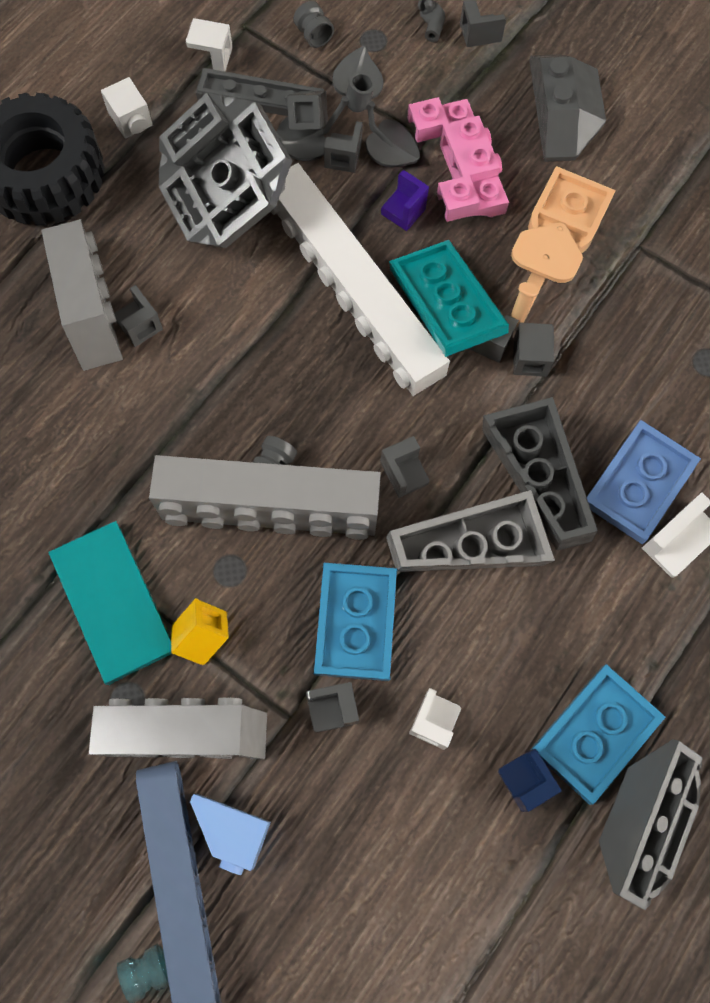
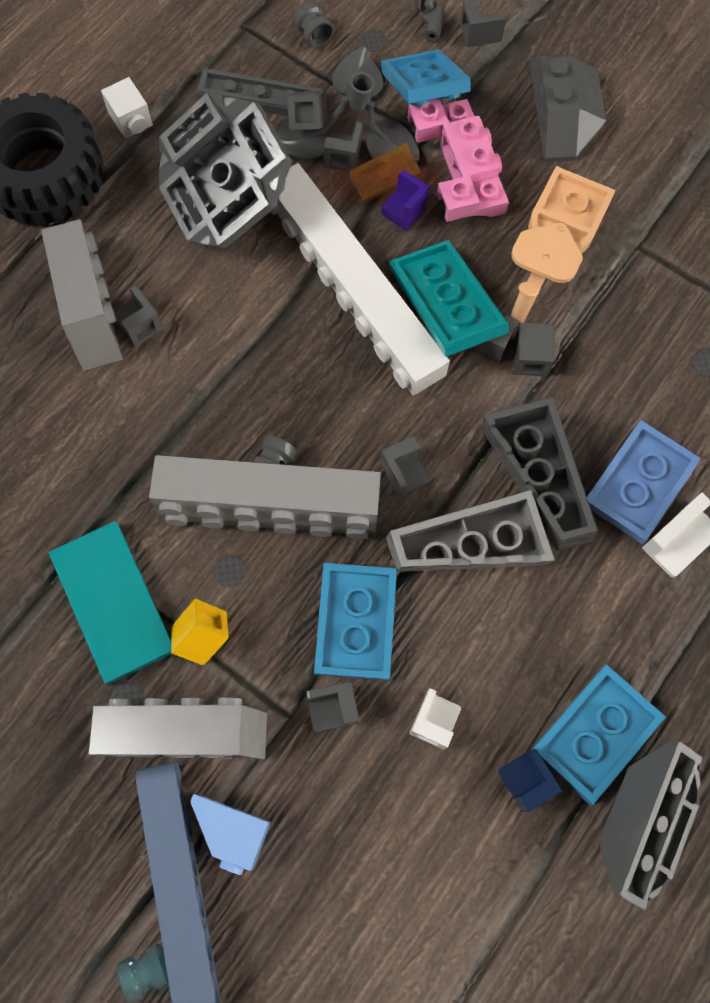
white panel [186,18,233,72] -> none
none -> clear orange plate [349,143,421,204]
none -> dark azure plate [381,49,471,106]

